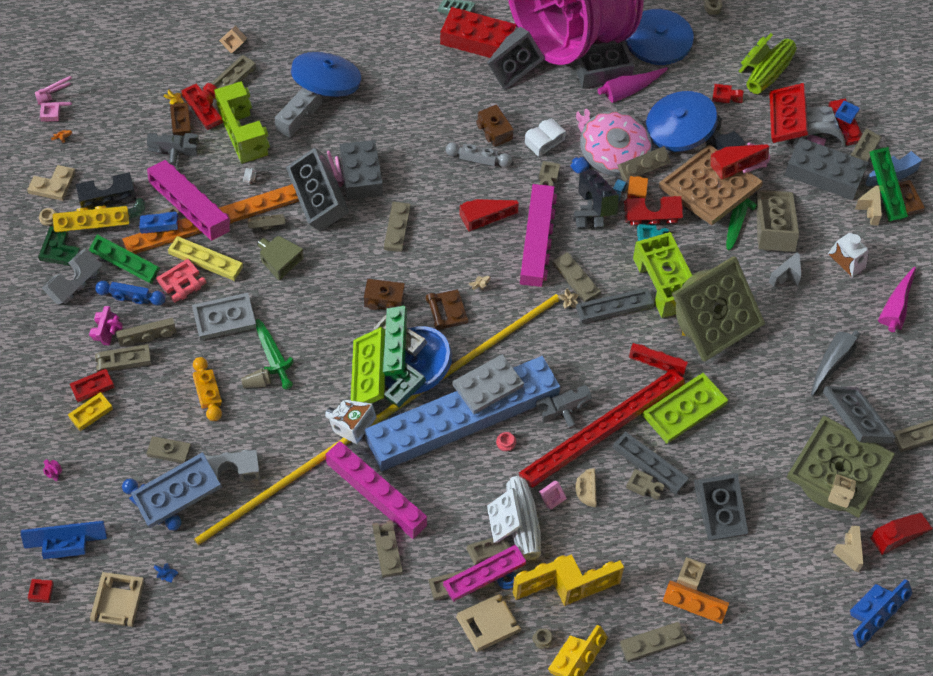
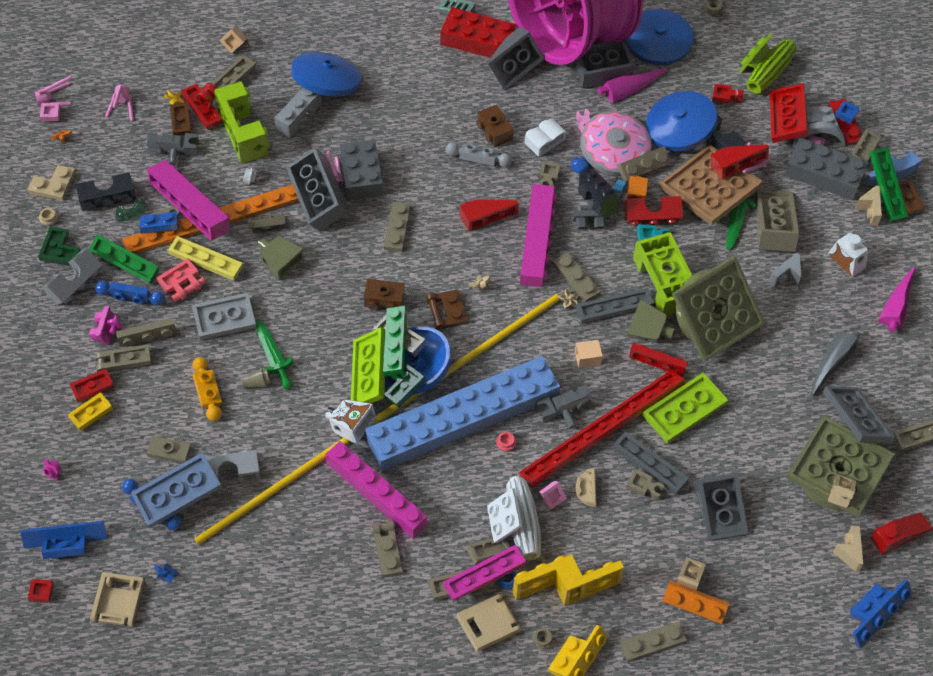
yellow bracket [52,206,129,232] -> none
light grey plate [453,354,524,414] -> none
none -> bright pink plant [105,85,134,122]
none -> light nougat panel [575,340,603,368]
none -> olive torso [627,300,675,343]

